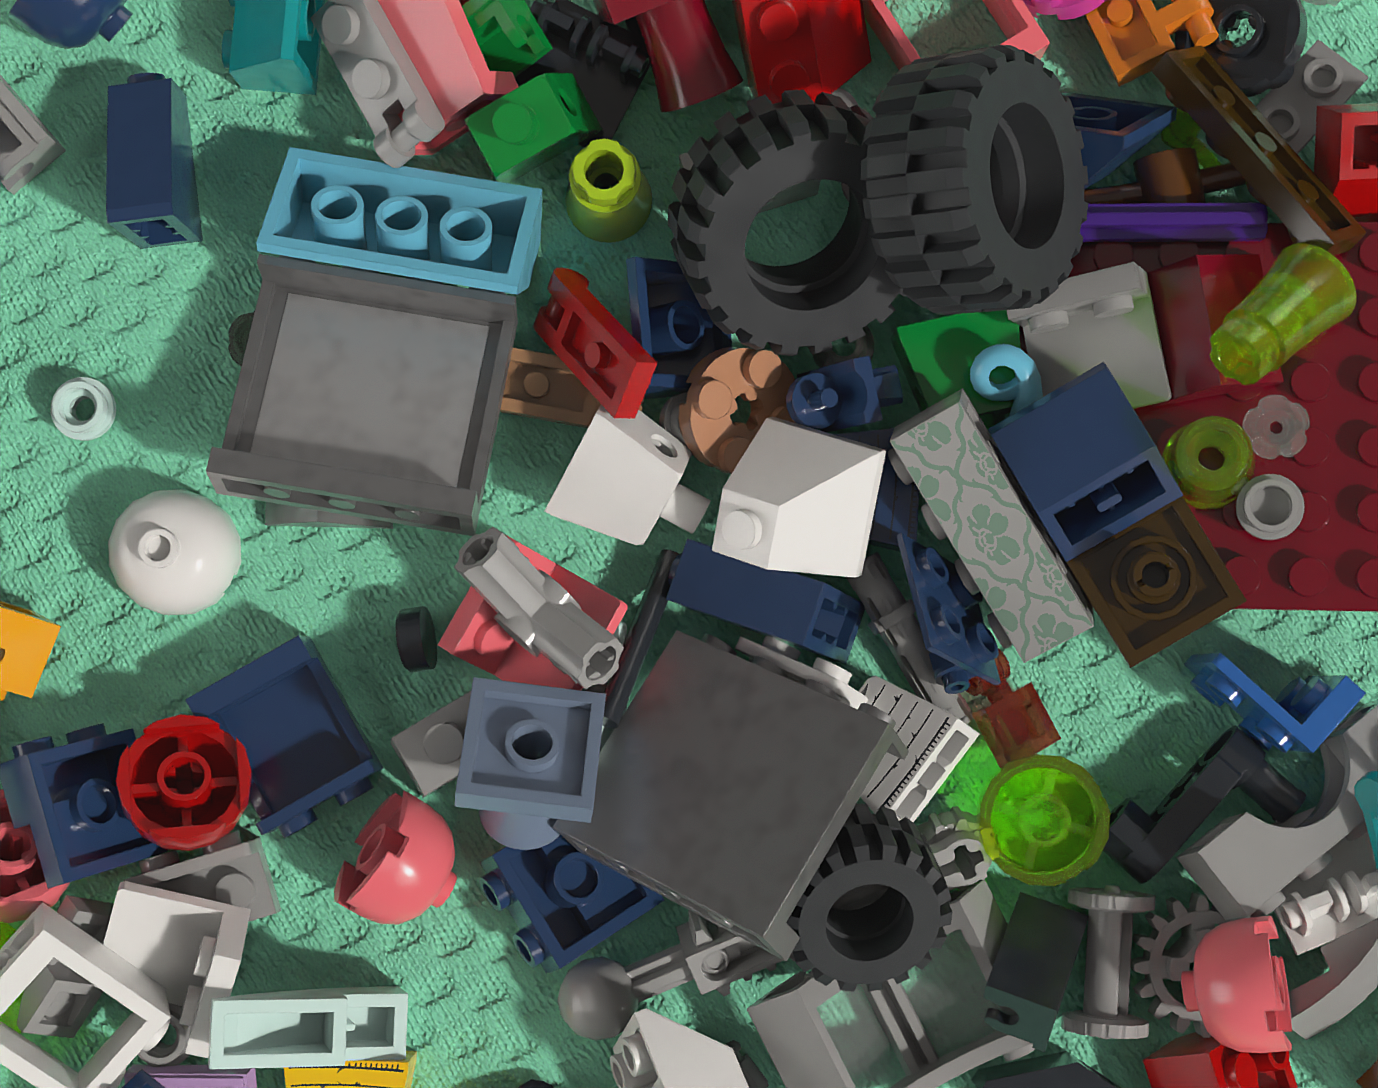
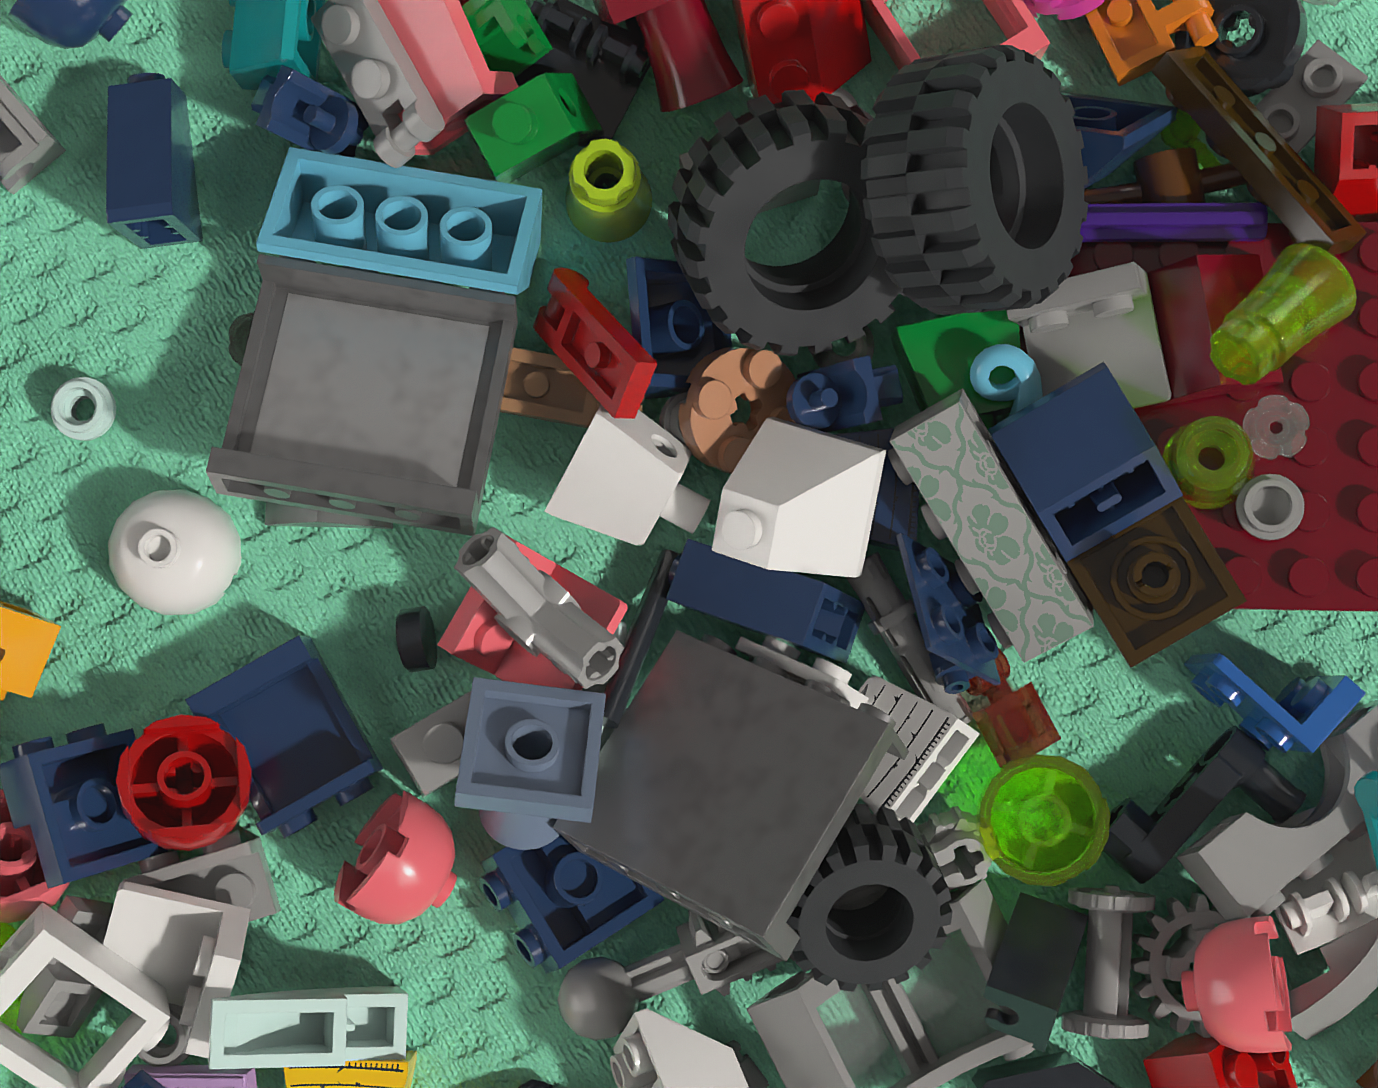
none -> dark blue hips [251,65,369,158]

